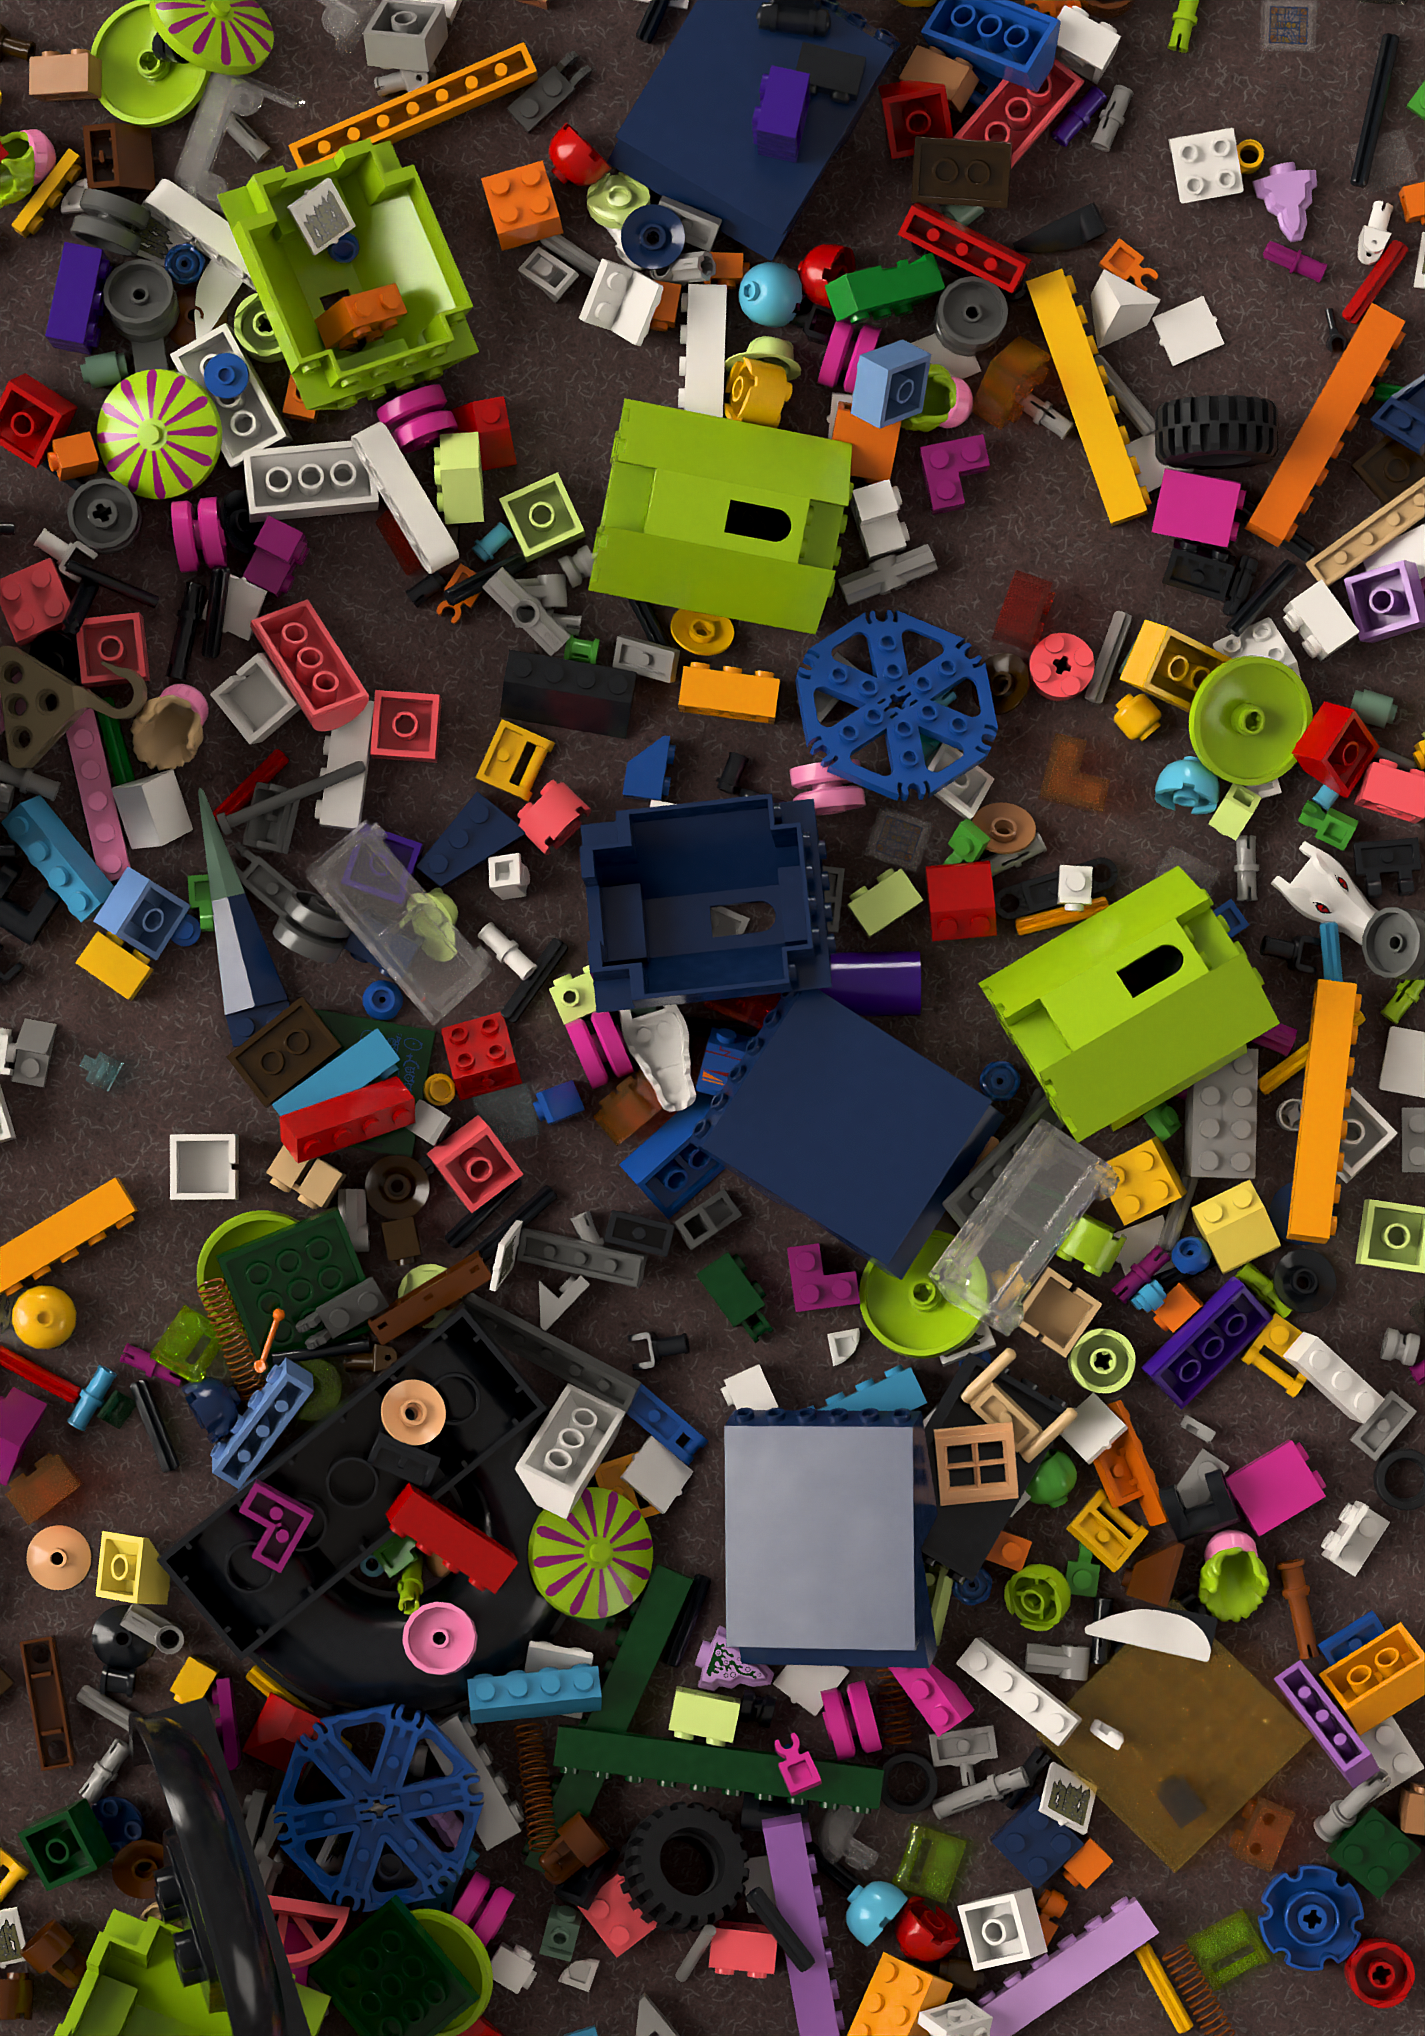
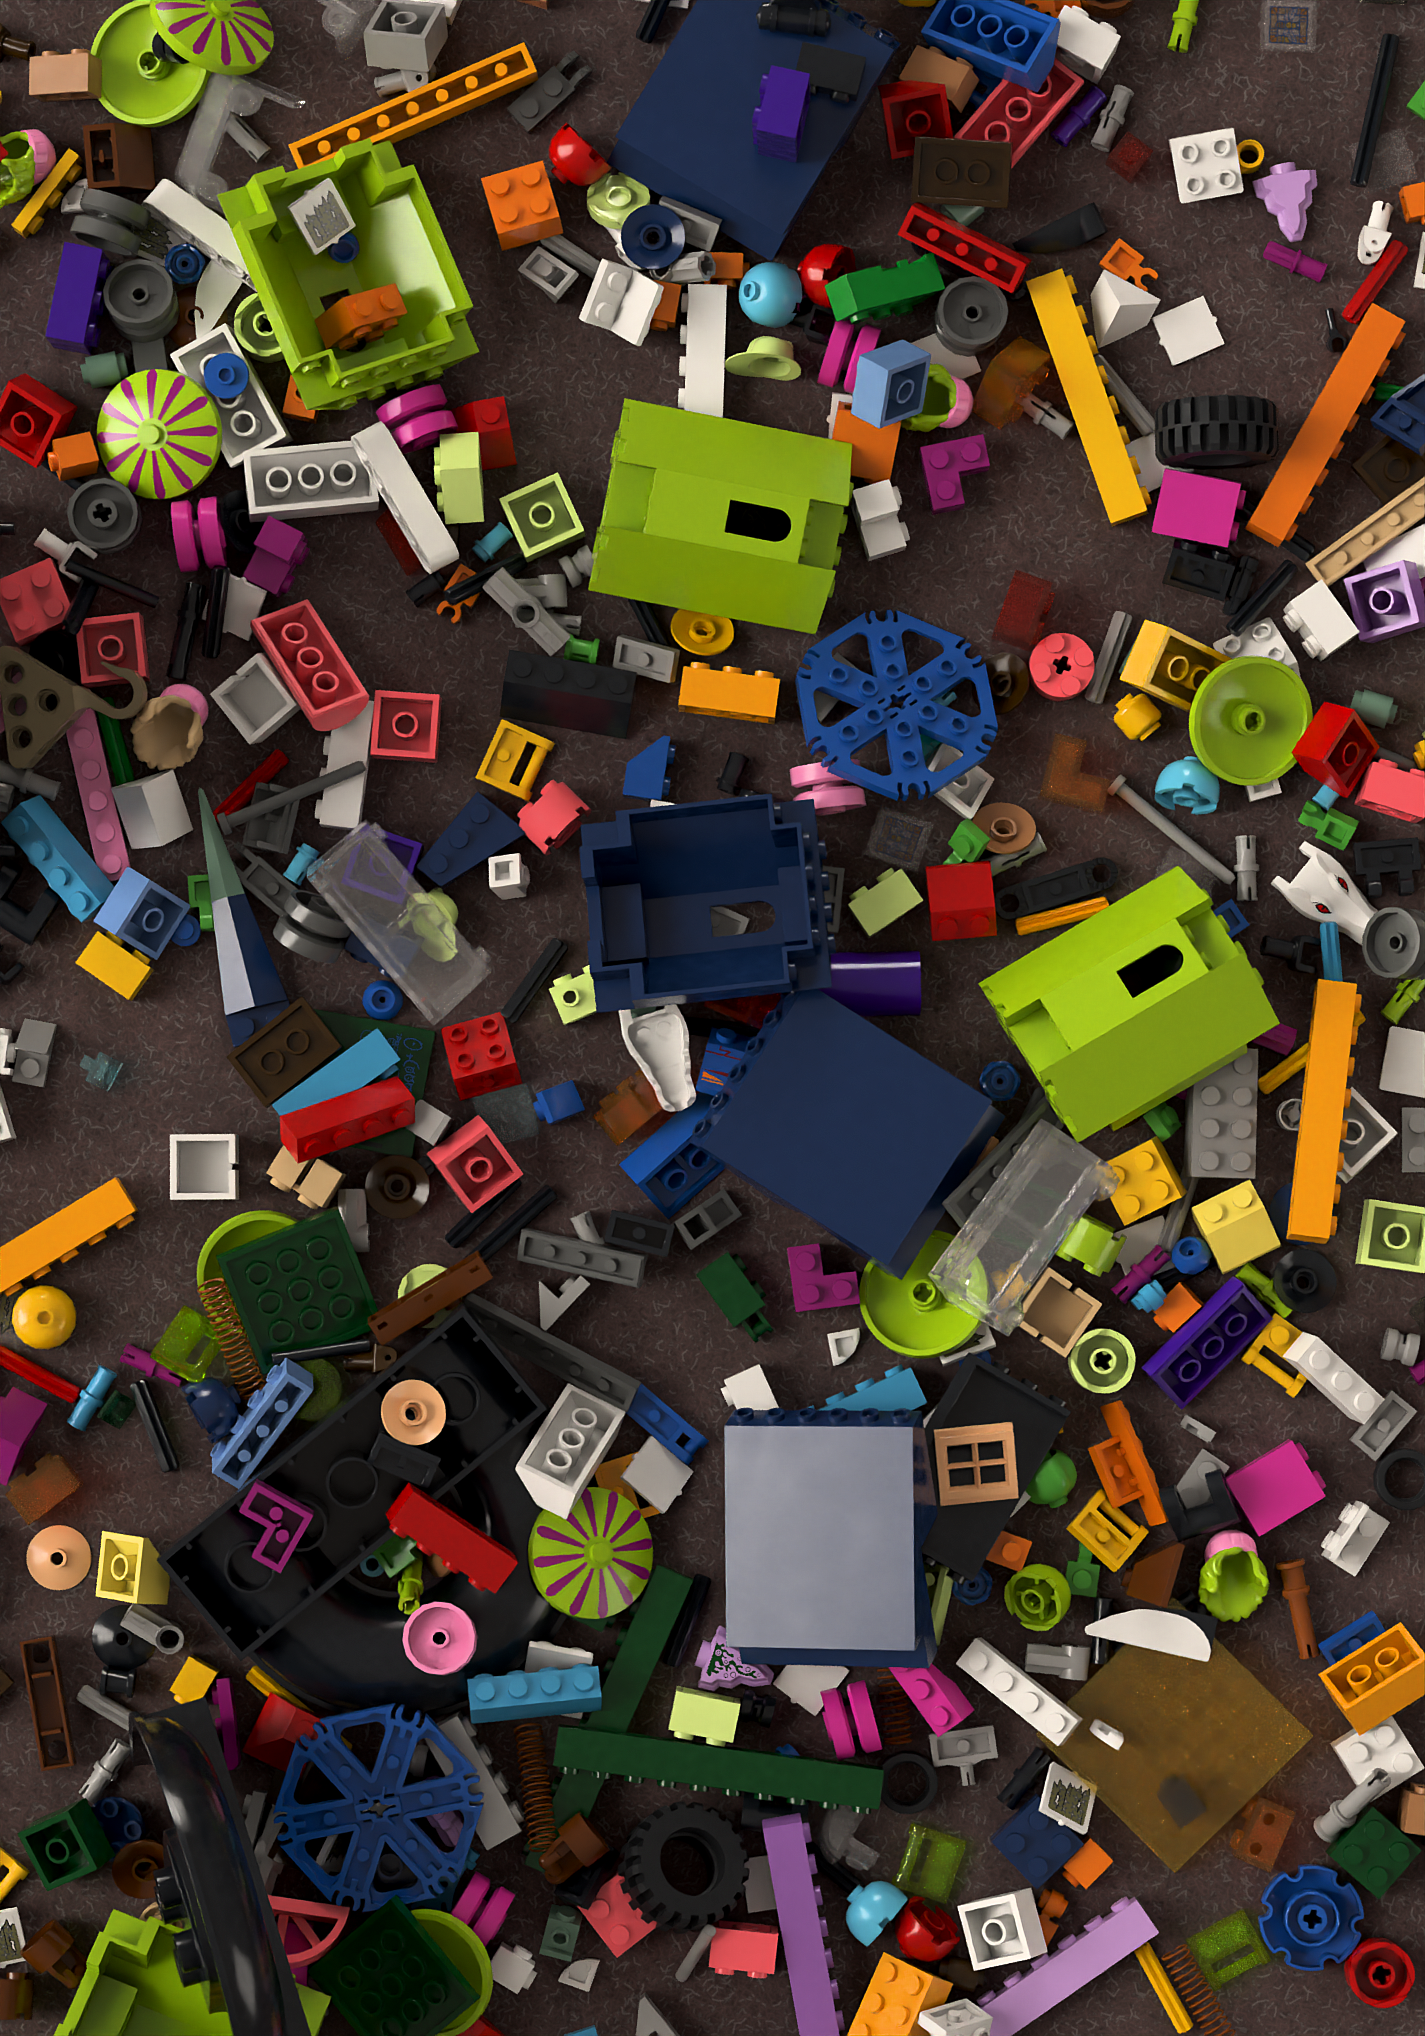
orange hinge [254,1308,285,1373] -> none
dark grey hinge [295,1277,389,1350] -> none
dark brown brick [381,1217,423,1266] -> none
yellow plate [423,1073,456,1106] -> none
white pin [477,922,537,980] -> none
white piece [489,1220,522,1292] -> none
dark pink wheel [565,1011,634,1089] -> none
black piece [627,1331,690,1371] -> none
yellow brick [724,357,792,428] -> none
black axle [746,1887,815,1972] -> none
dark pink plate [775,1733,822,1797] -> none
light grey piece [838,544,938,606] -> none
light grey pin [932,1766,1029,1820] -> none
tan plate [960,1348,1077,1463] -> none
white bracket [1057,865,1093,912] -> none
white piece [1060,1392,1128,1465] -> none
yellowish green brick [1208,783,1262,841] -> none
medium lavender brick [1274,1660,1380,1789] -> none
none -> medium azure pin [283,842,320,885]
none -> clear red brick [1105,131,1153,184]
none -> light grey bar [1106,774,1235,885]

